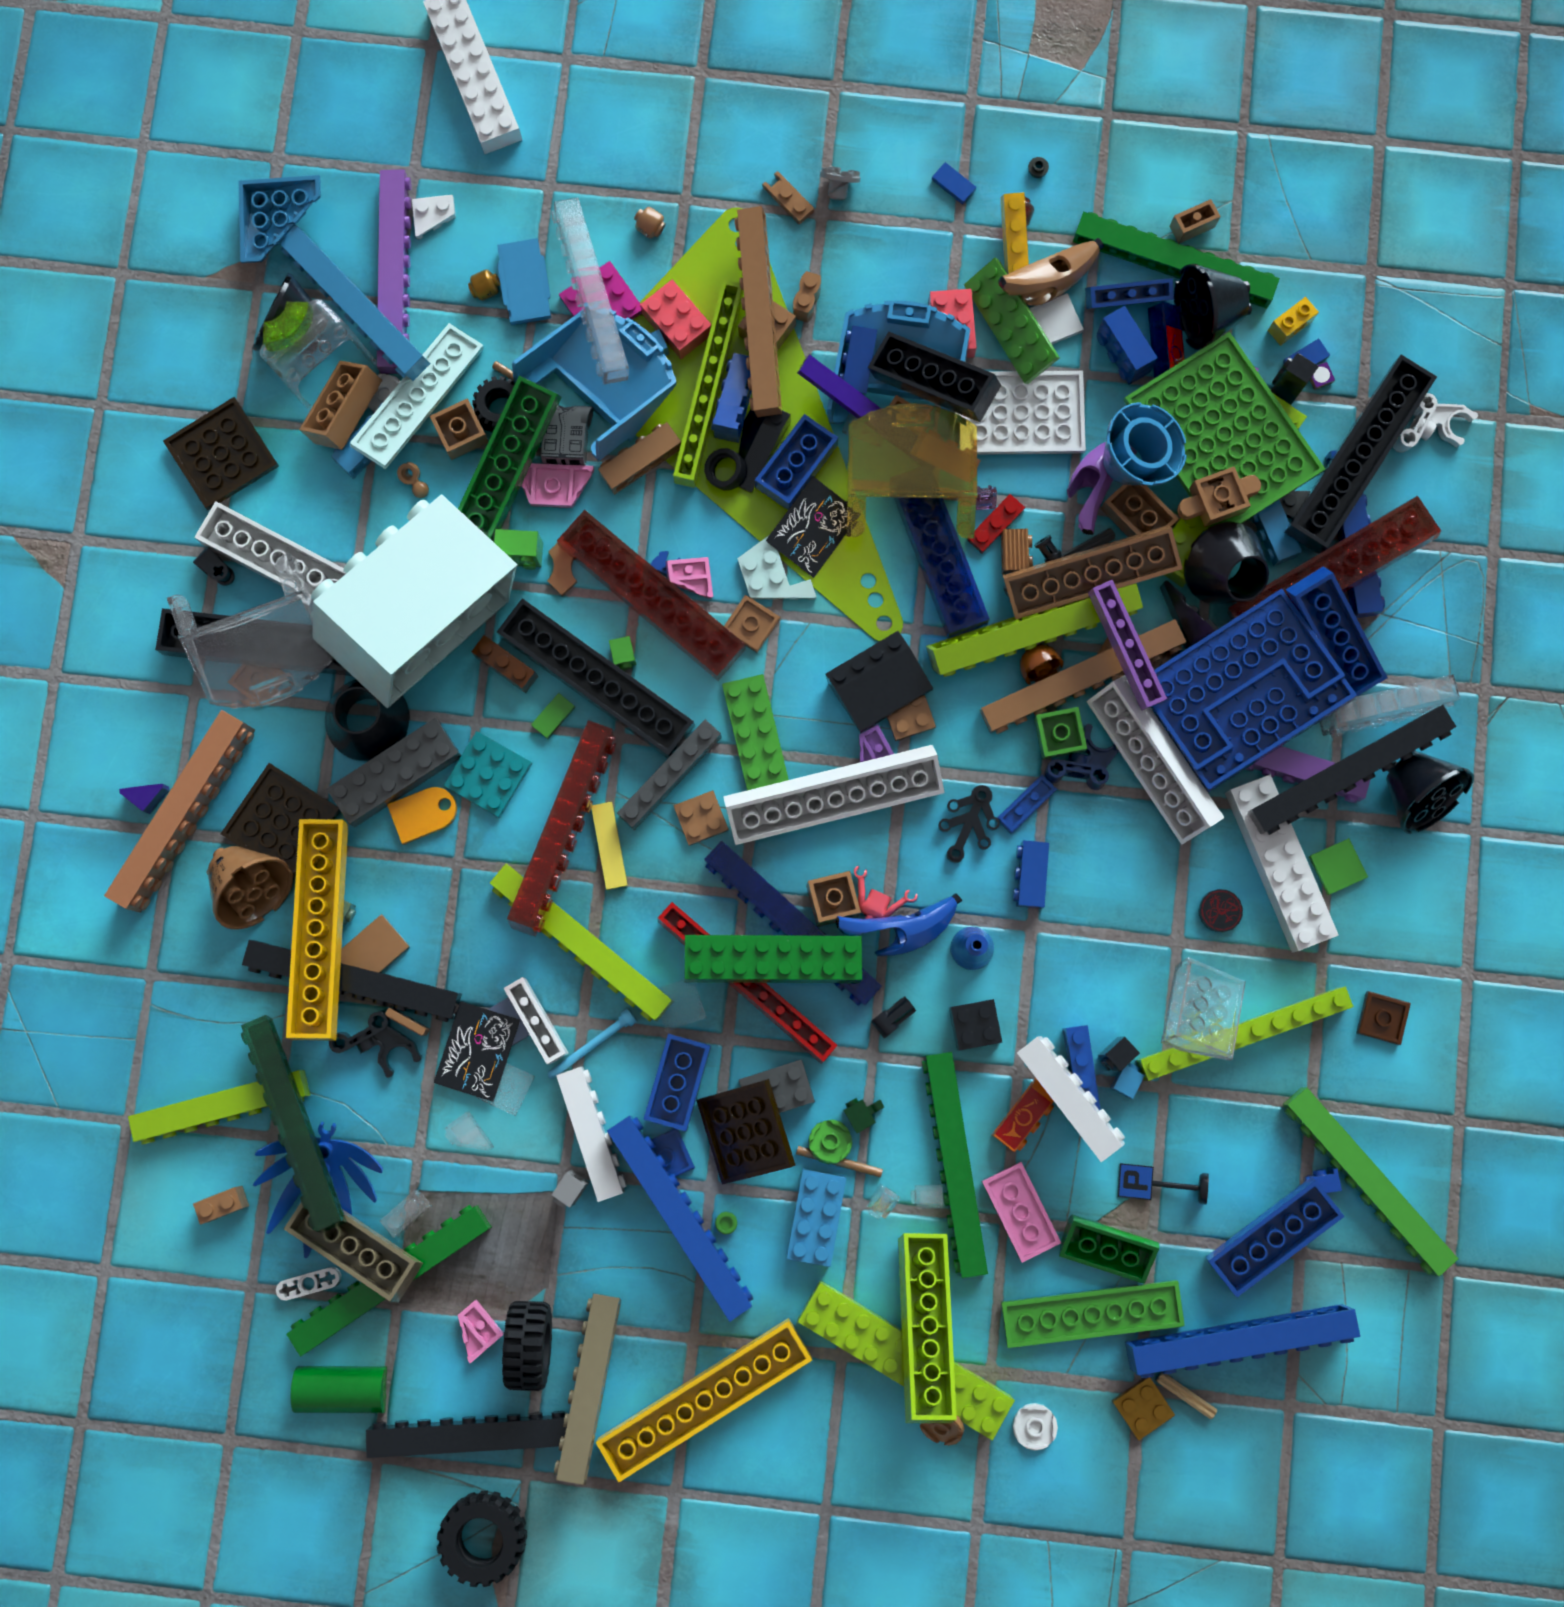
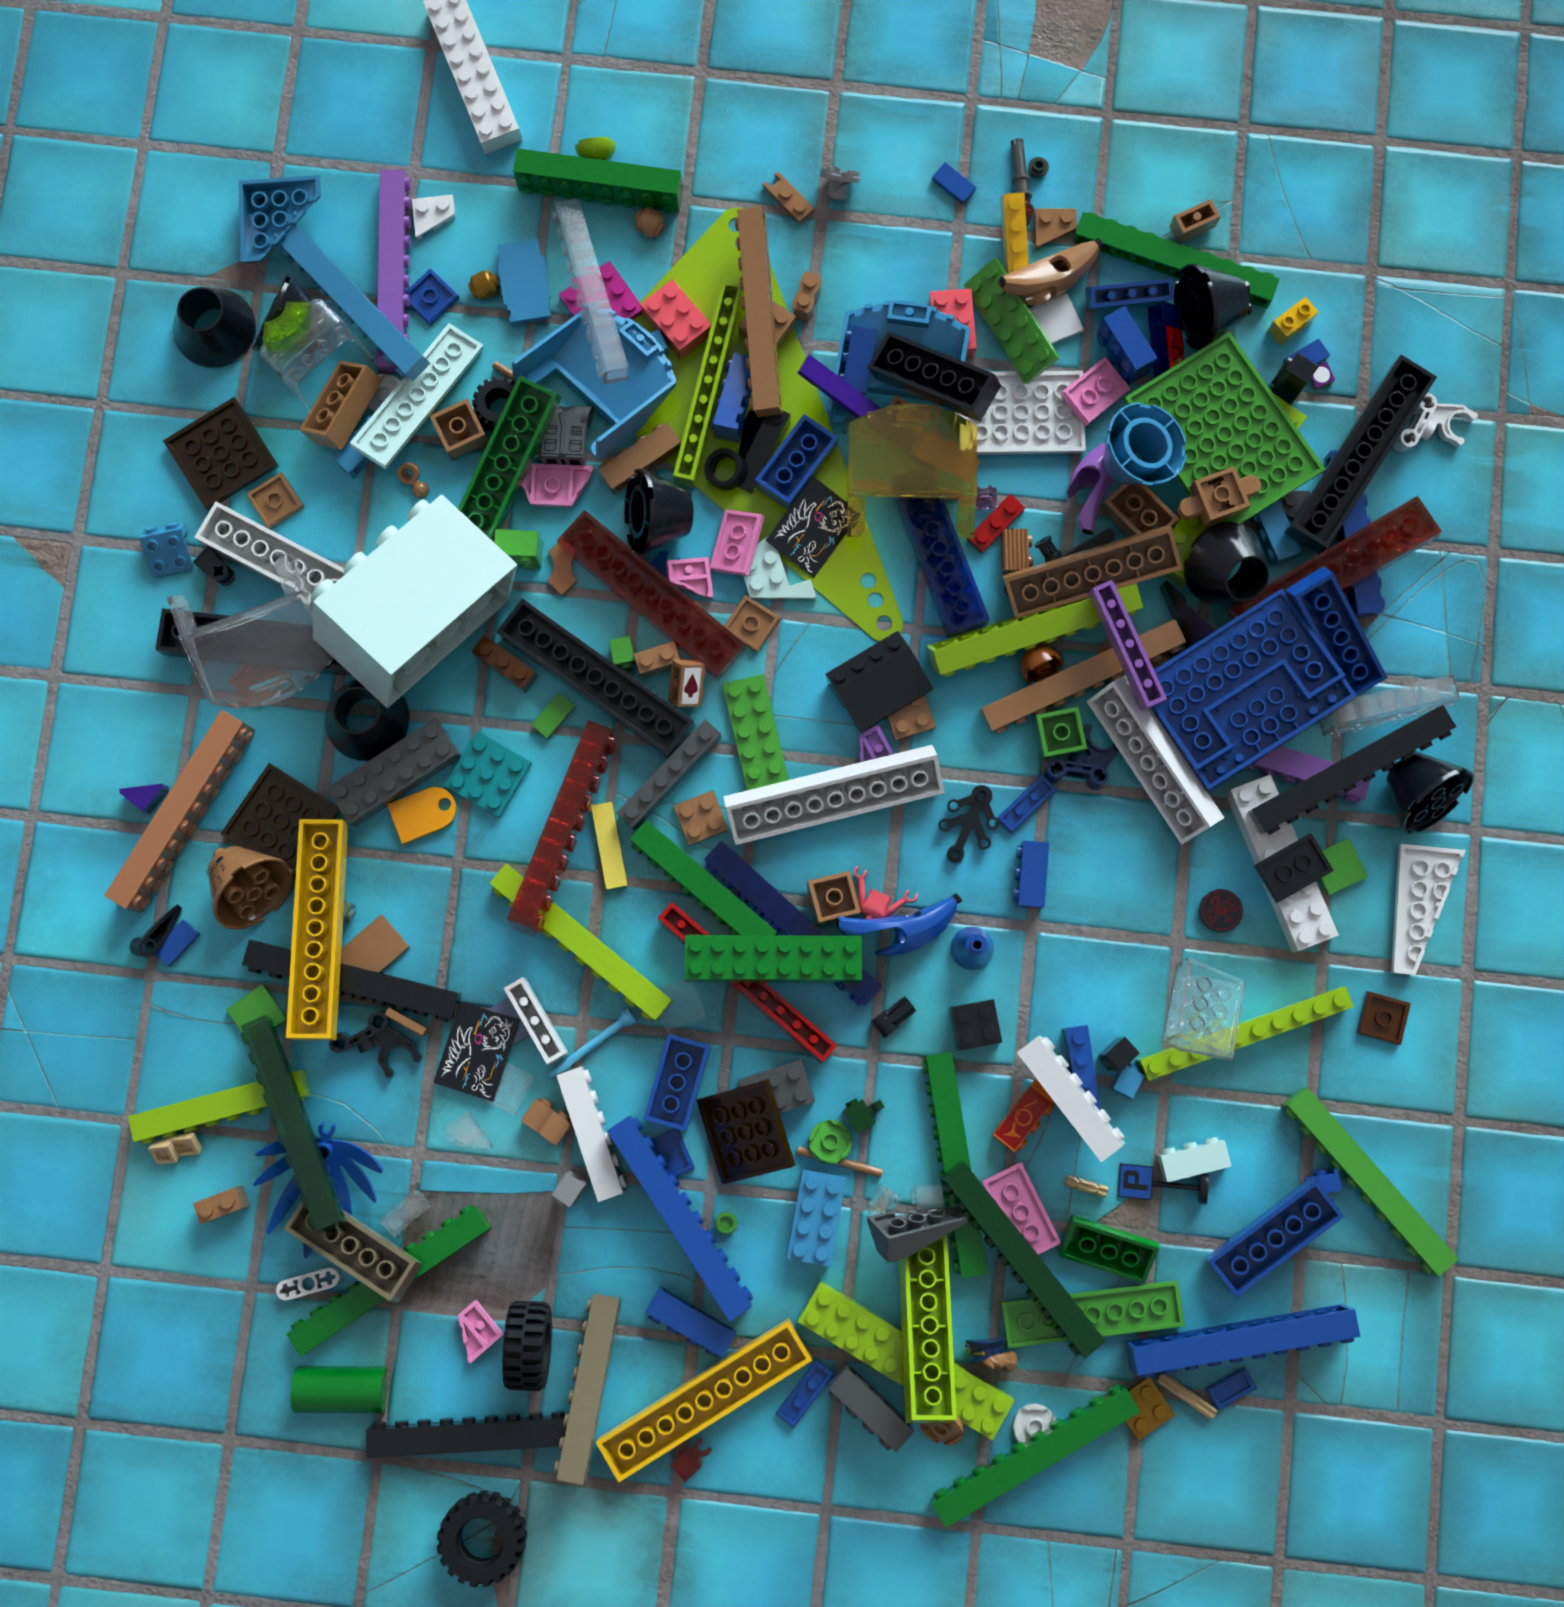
none -> black piece [129,904,182,957]
none -> dark azure bracket [139,521,193,577]
none -> tan slope [148,1132,202,1165]
none -> blue tile [155,920,200,966]
none -> black cone [173,287,256,368]
none -> bright green tile [226,984,287,1045]
none -> medium nougat tile [246,472,305,529]
none -> blue tile [406,268,460,326]
none -> green brick [513,148,683,213]
none -> medium nougat brick [521,1097,572,1146]
none -> lime piece [575,137,616,161]
none -> black cone [624,469,693,555]
none -> green brick [630,820,777,935]
none -> medium nougat brick [634,641,680,679]
none -> blue brick [645,1286,737,1358]
none -> medium nougat brick [668,659,706,707]
none -> clear red brick [670,1437,712,1482]
none -> bright pink tile [709,509,765,577]
none -> blue tile [776,1358,834,1428]
none -> dark grey brick [828,1361,914,1452]
none -> dark grey wedge [867,1208,968,1263]
none -> green brick [931,1384,1141,1528]
none -> dark green brick [940,1161,1106,1359]
none -> piece [965,1337,1018,1372]
none -> dark grey pin [1010,138,1032,201]
none -> medium nougat wing [1034,208,1077,249]
none -> bright pink tile [1060,357,1131,427]
none -> tan axle [1065,1175,1108,1198]
none -> light aqua brick [1157,1137,1232,1182]
none -> blue tile [1205,1367,1257,1410]
none -> black tile [1253,833,1334,903]
none -> white wing [1391,844,1466,975]

